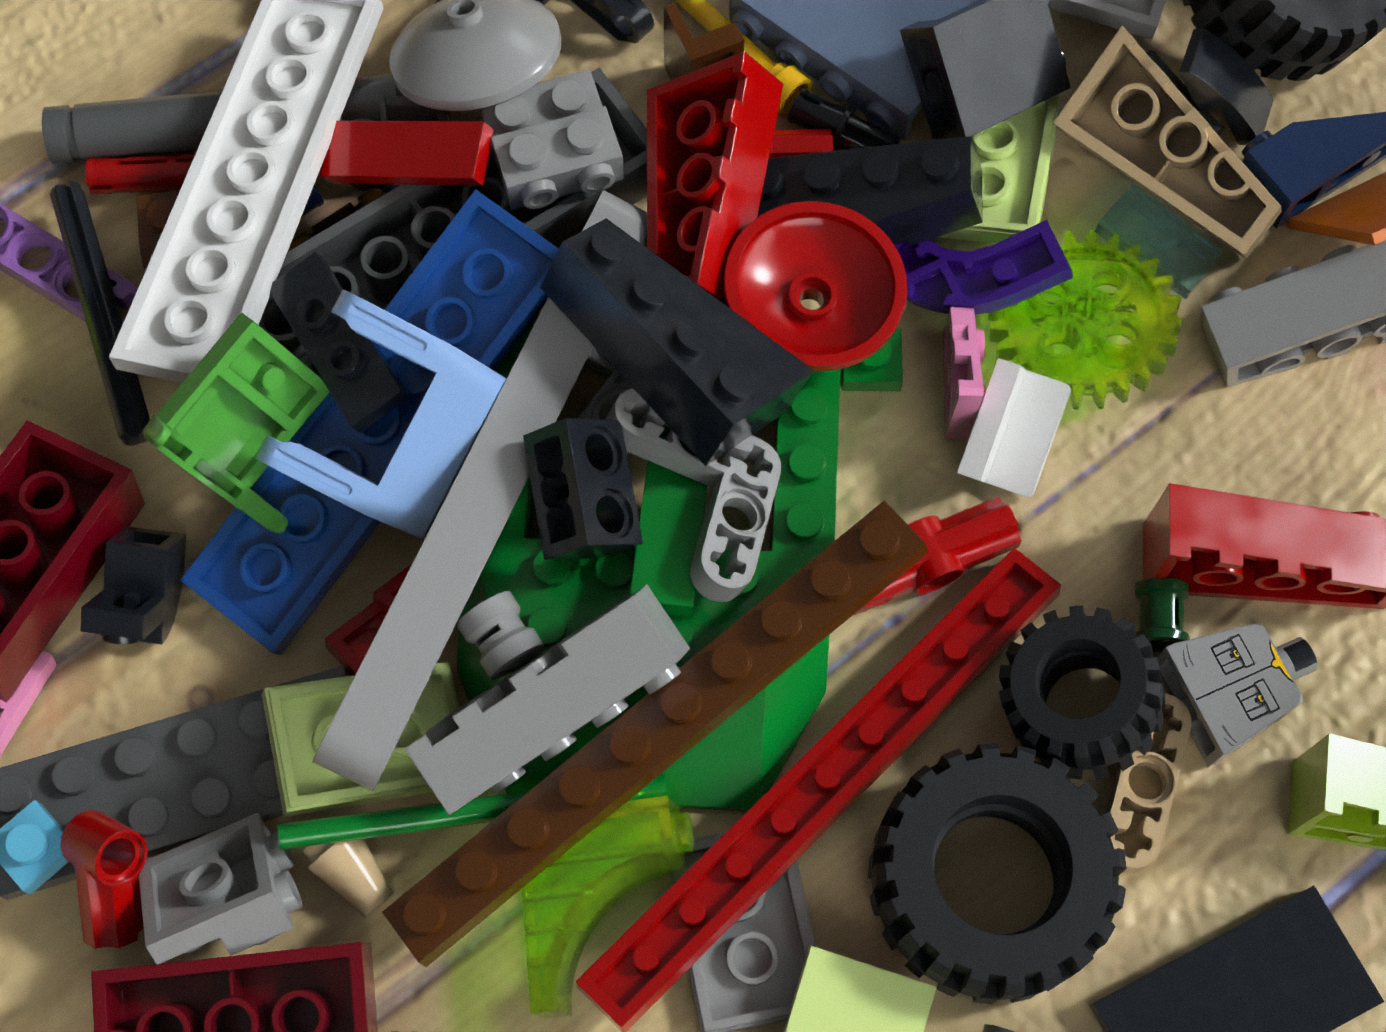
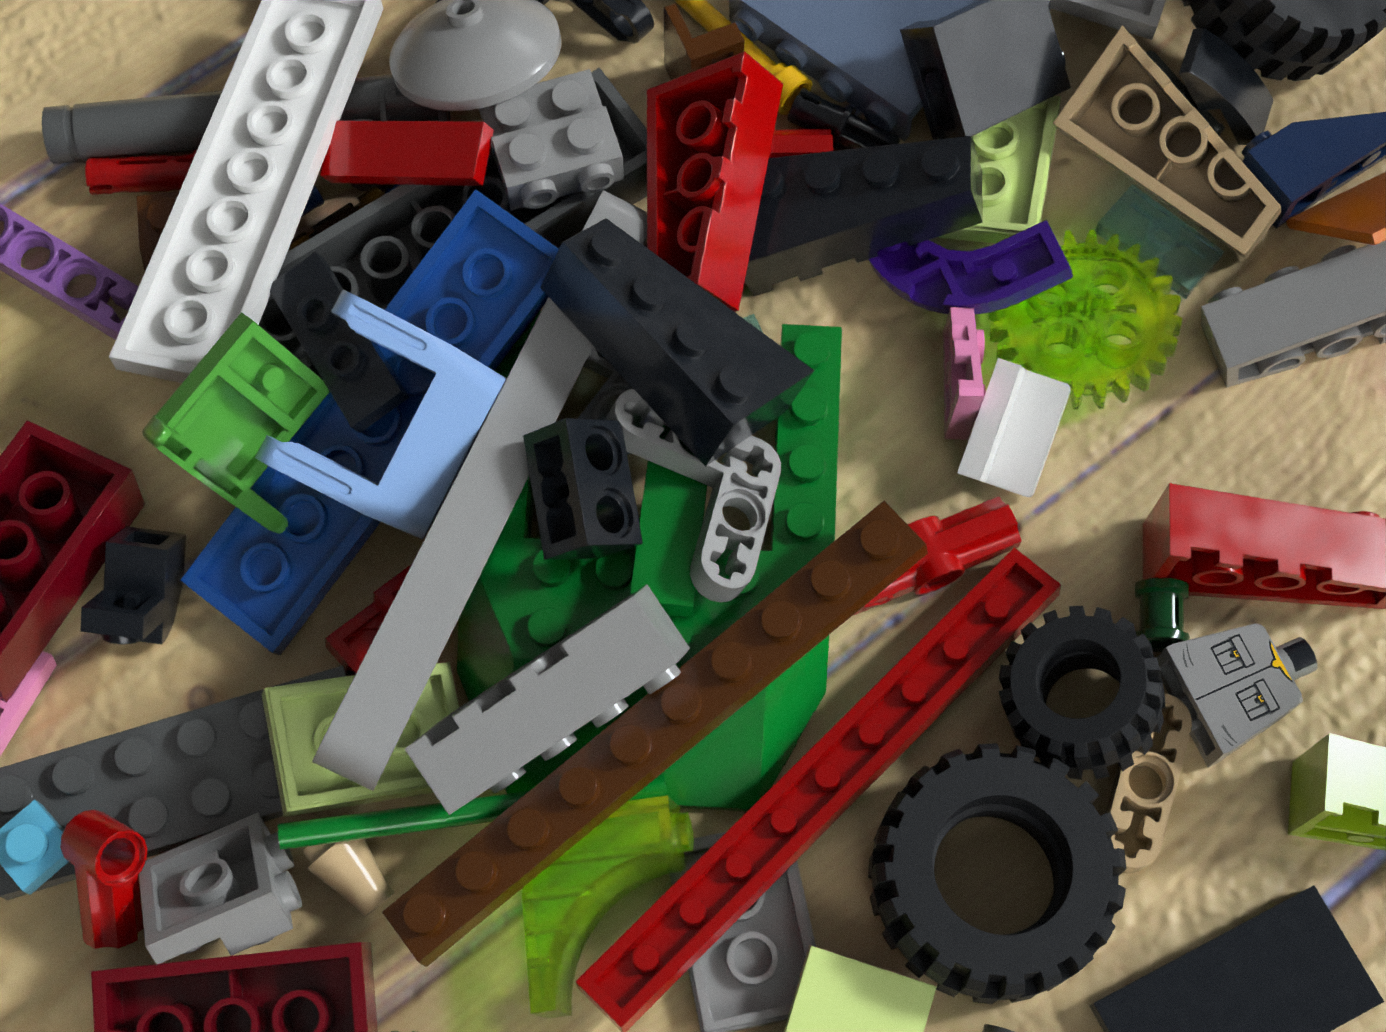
black axle [50,181,150,446] -> none
light grey wheel [456,591,545,680] -> none
red dish [723,201,907,371] -> none
green plate [842,328,903,392] -> none

